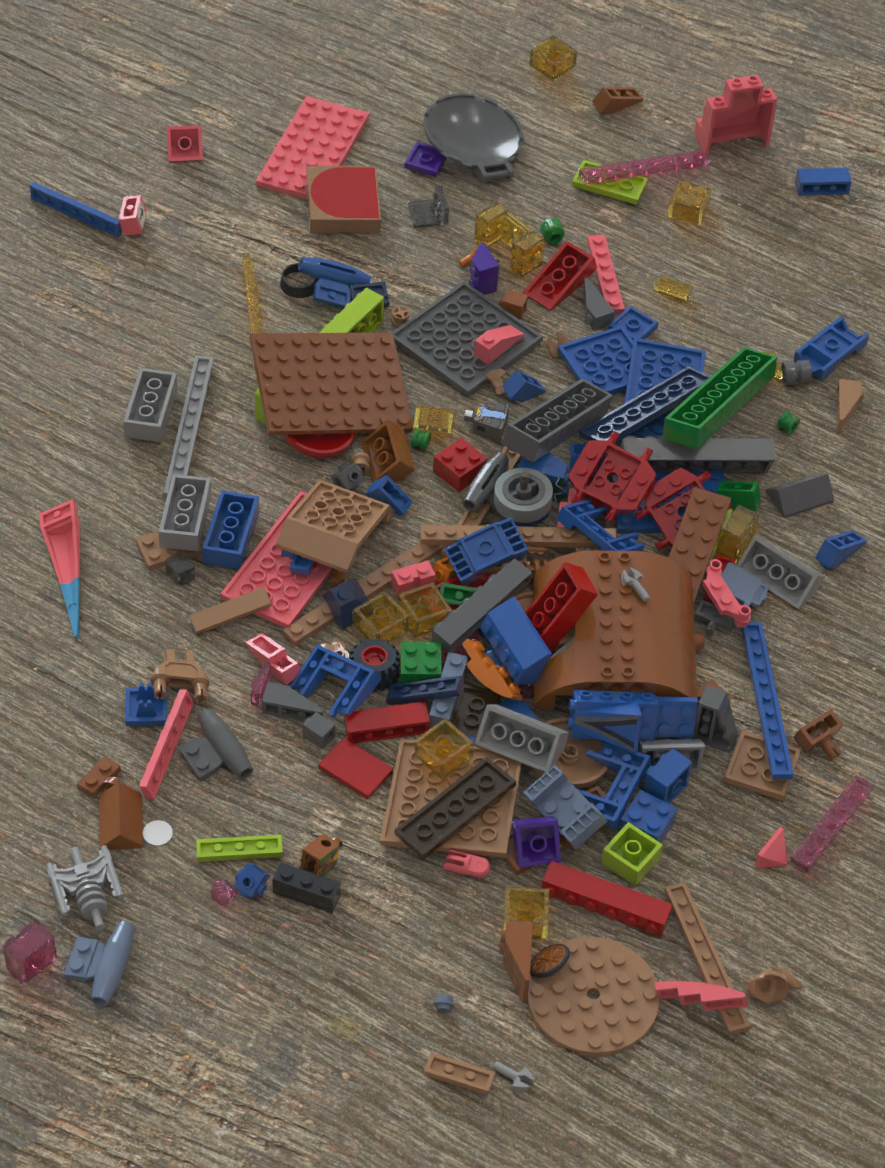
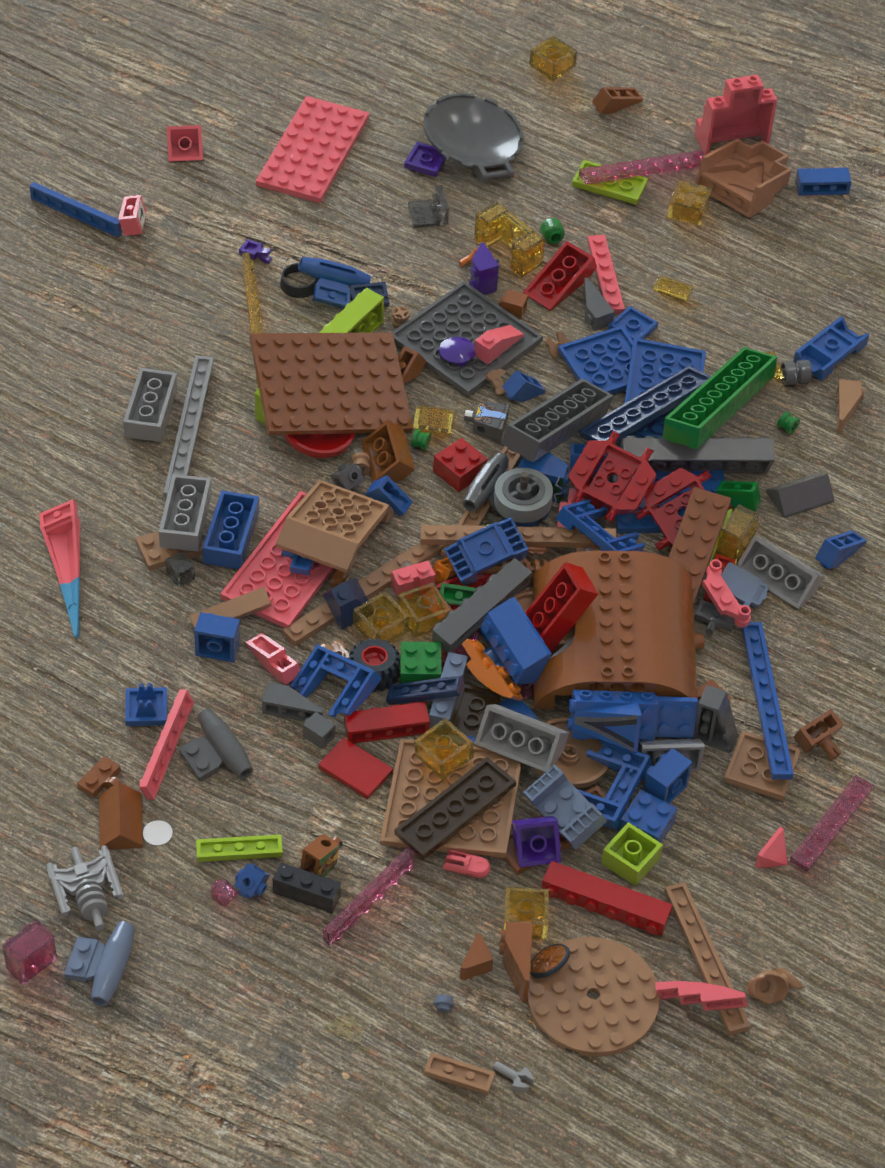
medium nougat connector [150,649,210,704] -> none
clear pink plate [251,662,271,706] -> none
red tile [305,166,381,233] -> none
light grey bar [621,567,650,602] -> none
none -> blue brick [194,612,240,663]
none -> dark purple plate [239,239,272,264]
none -> clear pink plate [323,847,415,946]
none -> dark orange slope [398,346,427,384]
none -> dark purple dish [439,337,475,367]
none -> dark orange slope [459,933,493,980]
none -> nougat panel [694,139,792,218]

